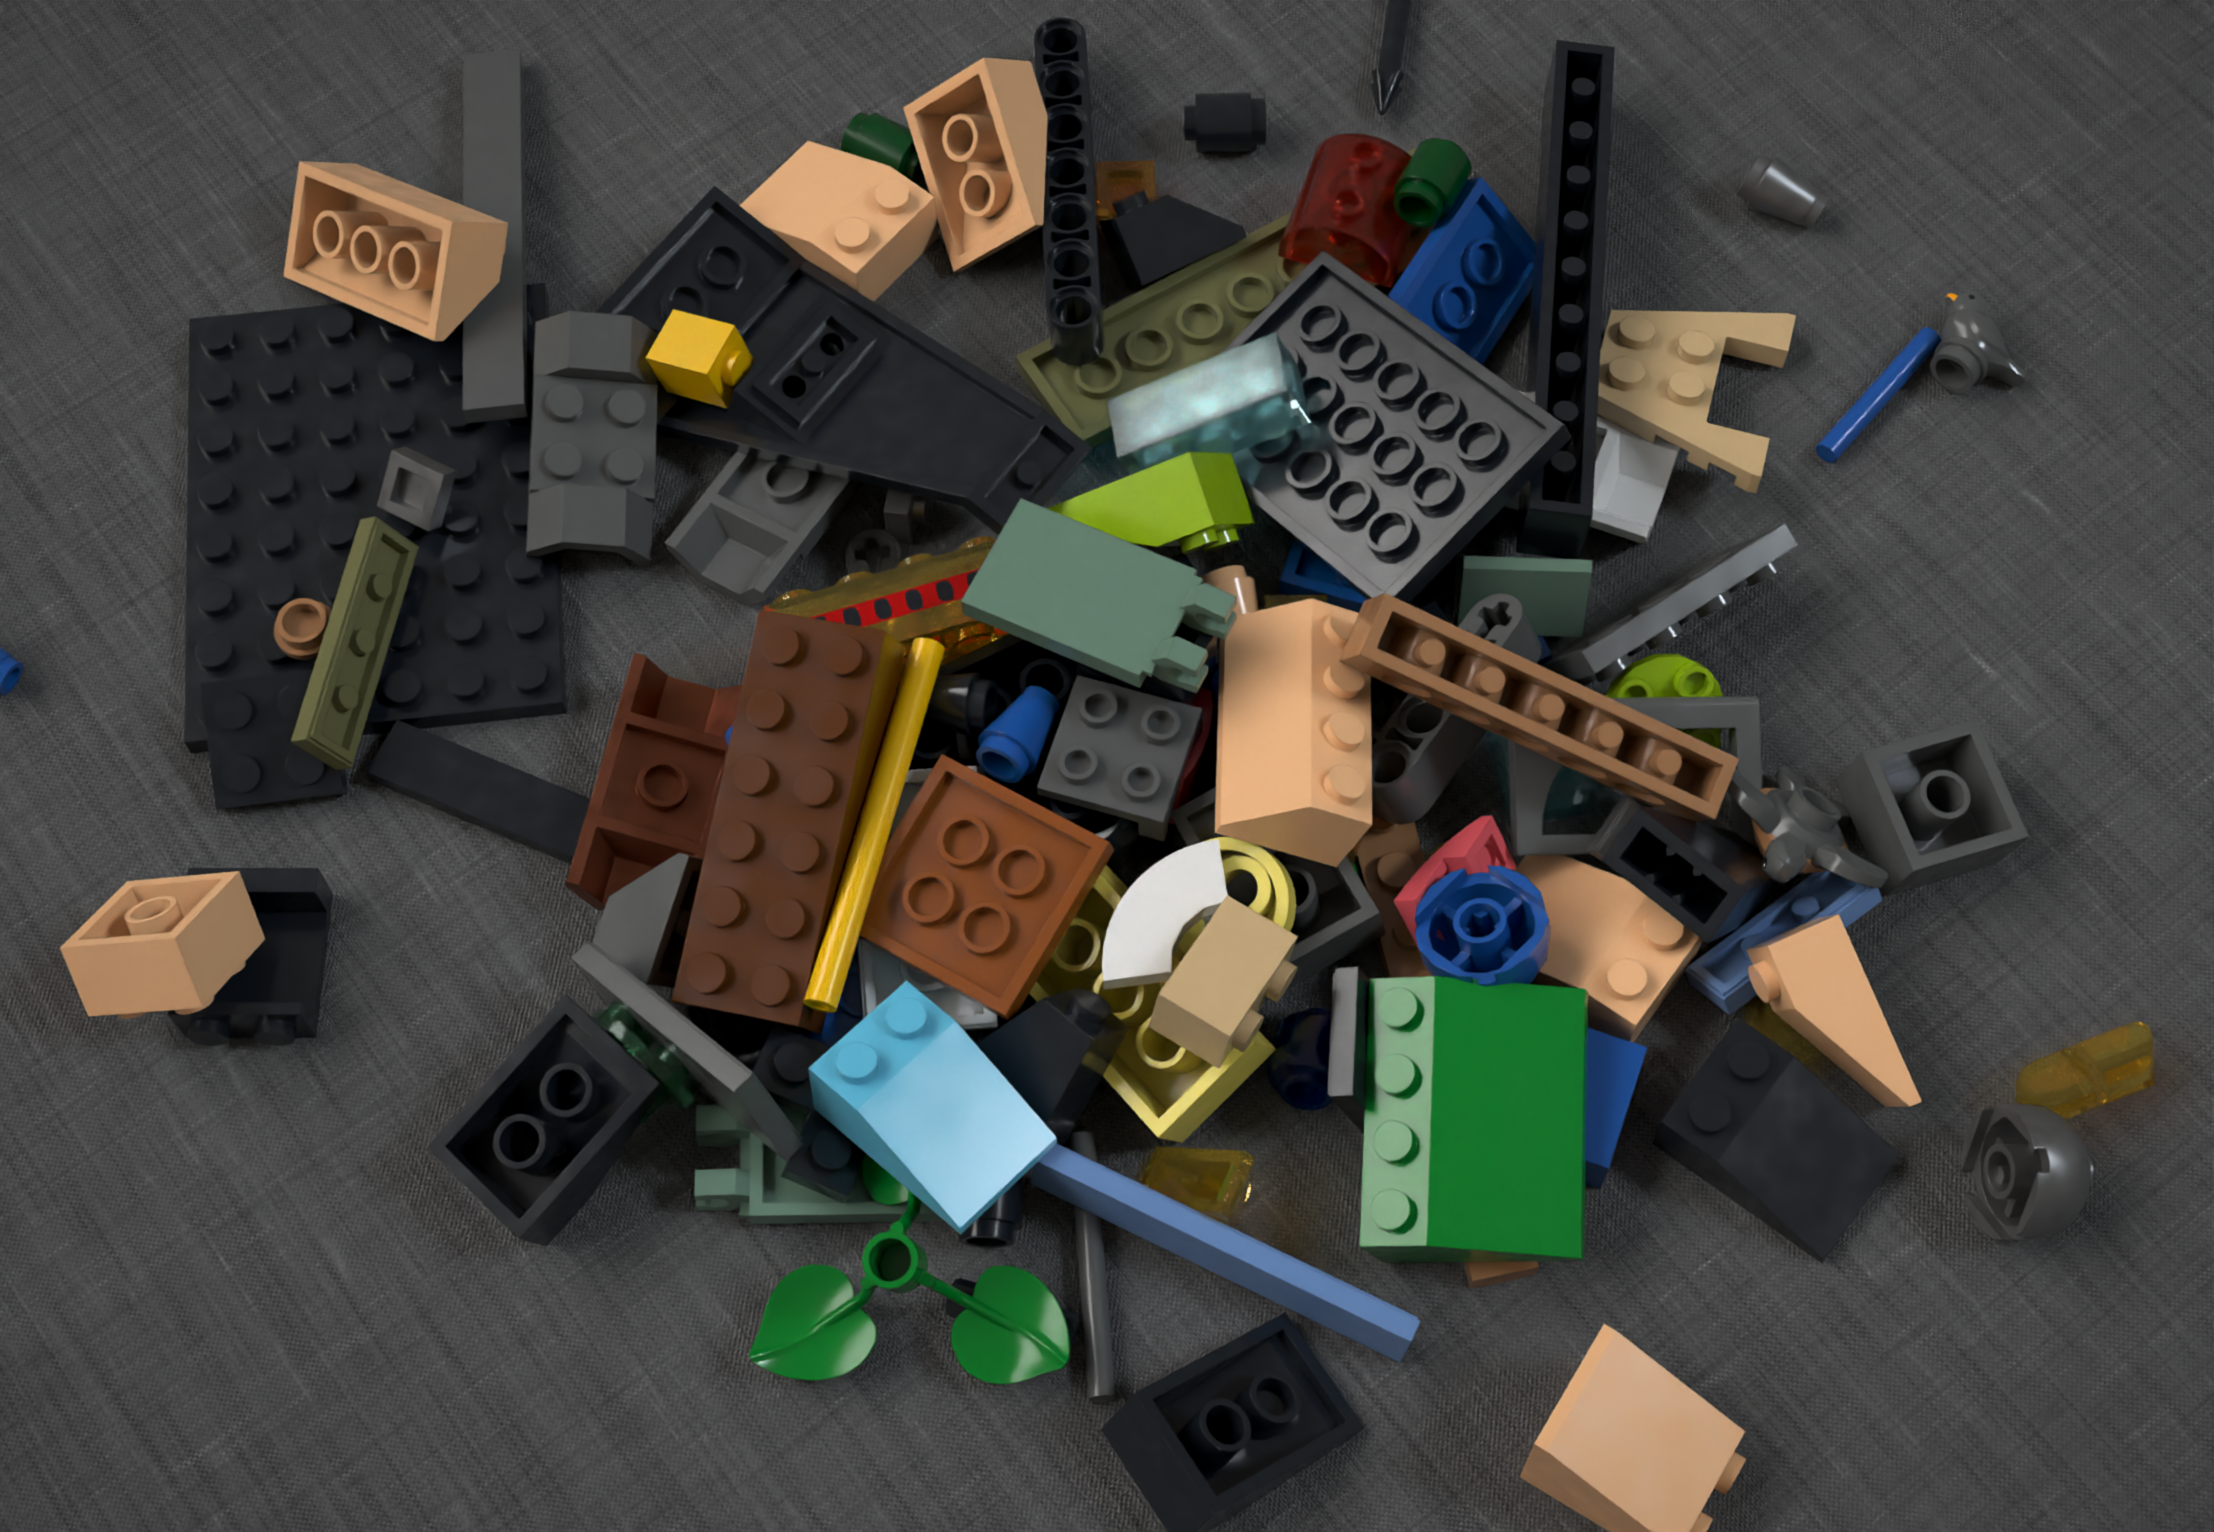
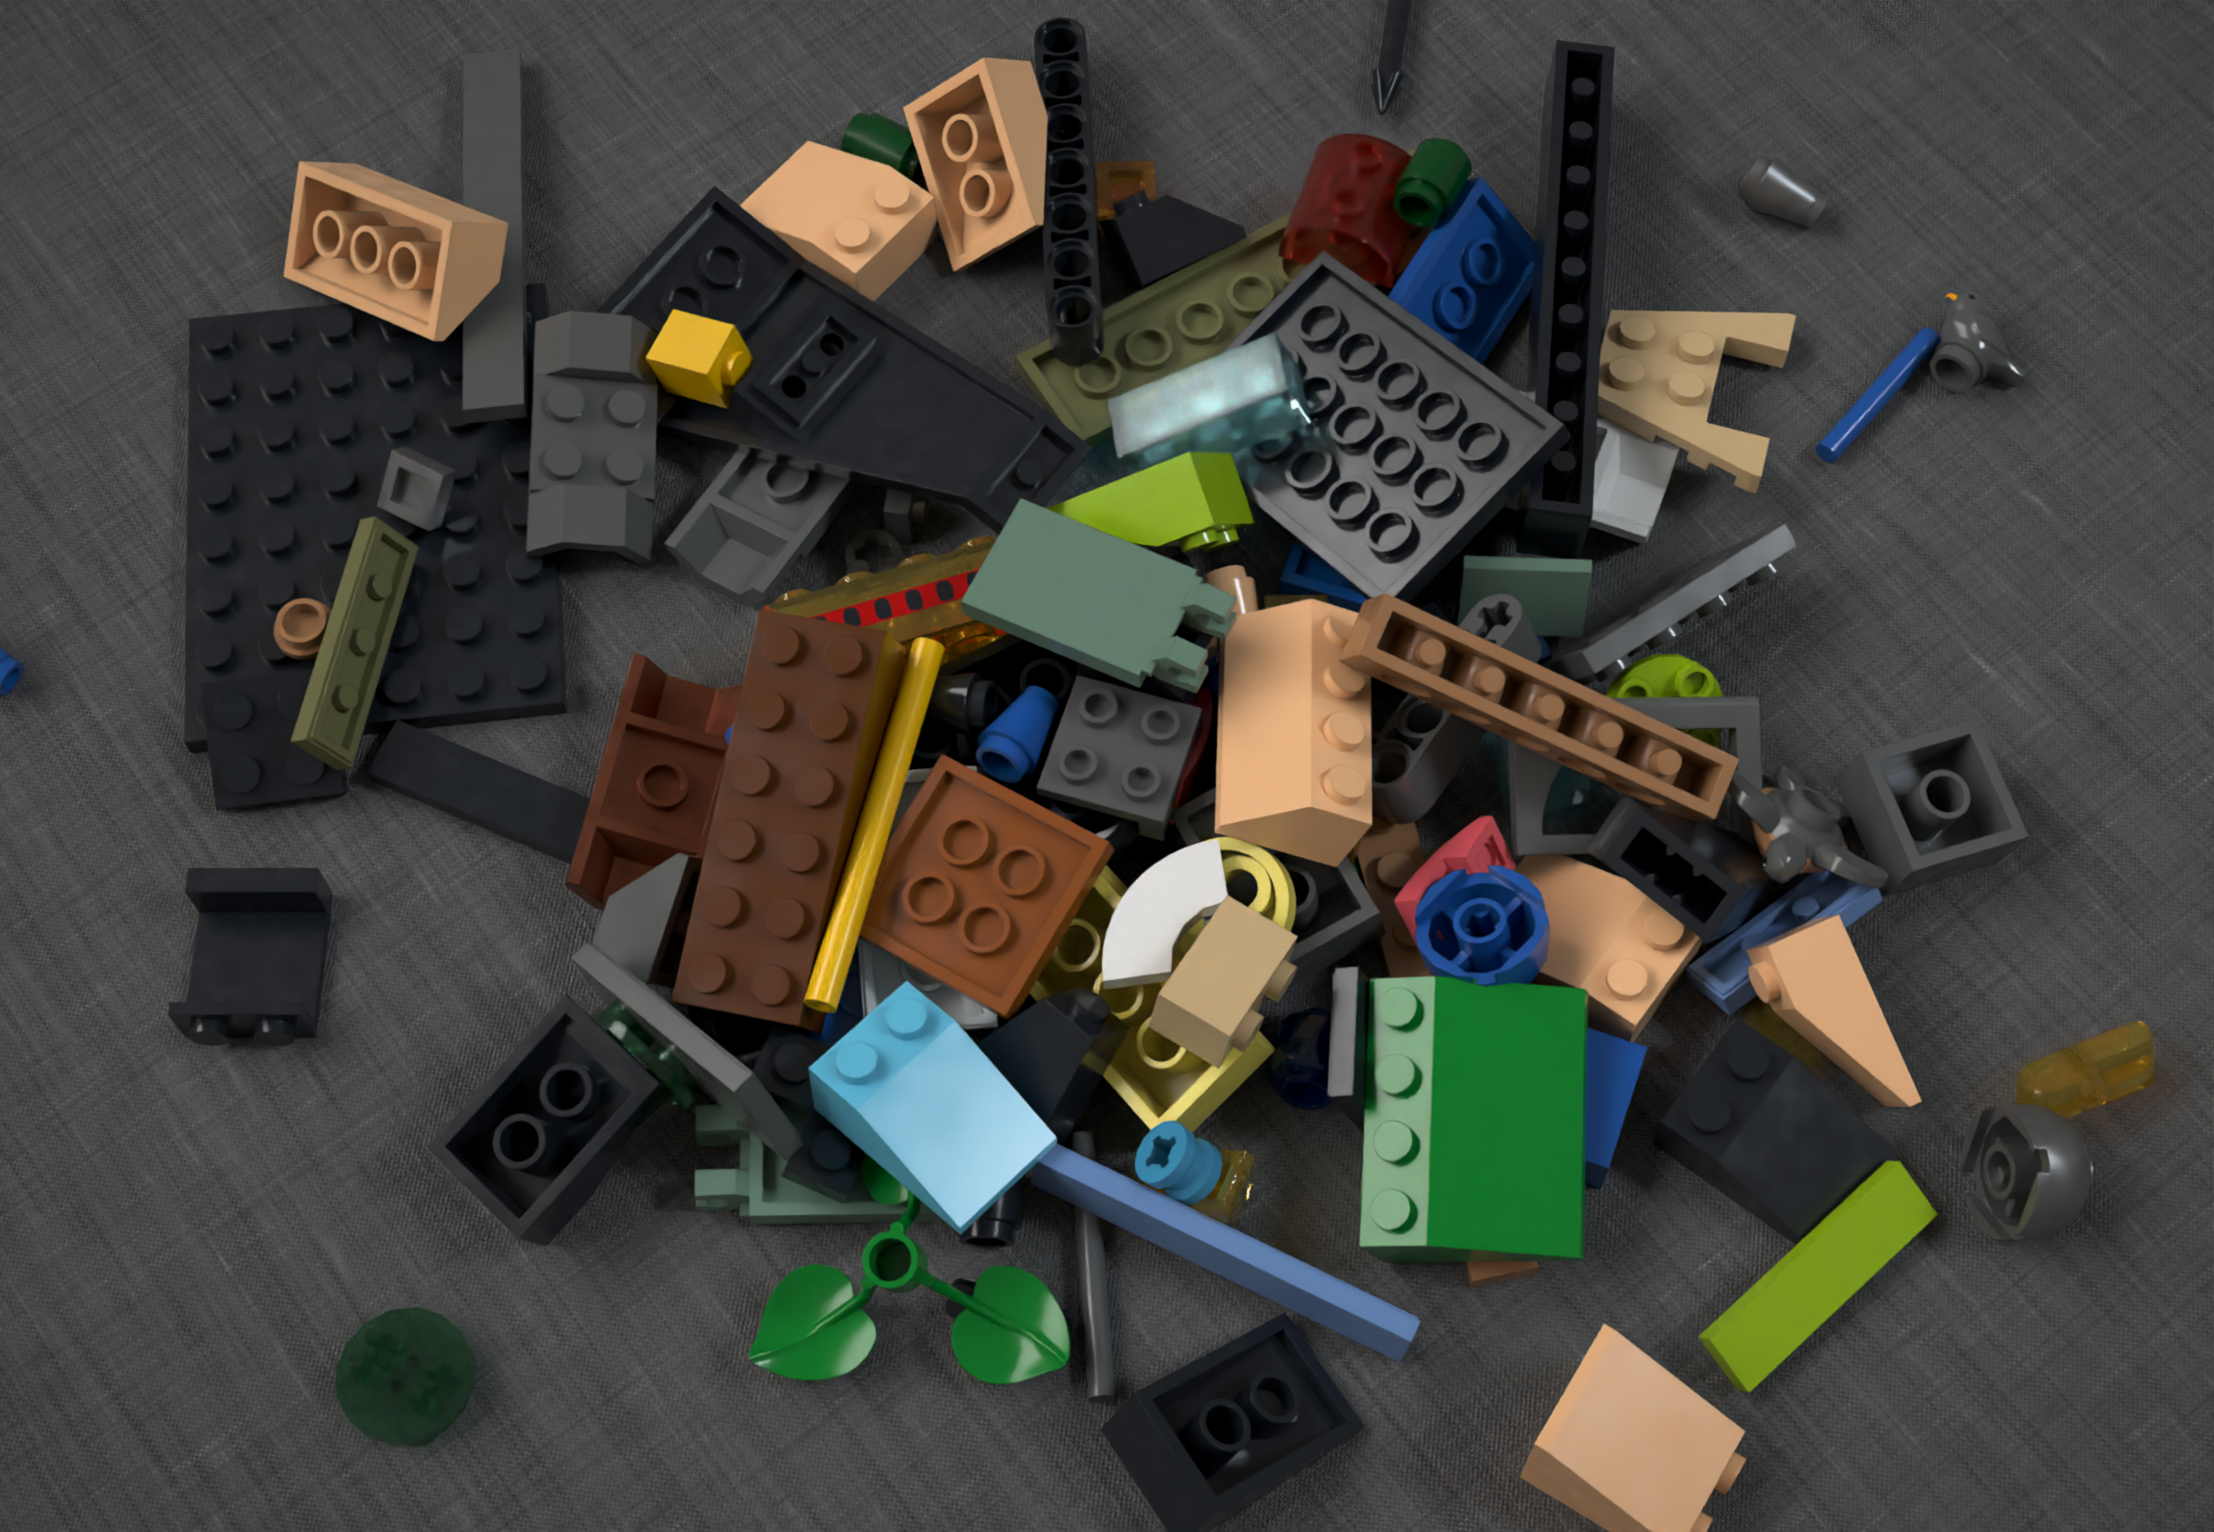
light nougat brick [60,871,265,1019] -> none
black brick [1184,92,1266,152] -> none
none -> clear green plate [336,1307,477,1447]
none -> dark azure wheel [1135,1120,1223,1206]
none -> lime tile [1698,1160,1938,1393]

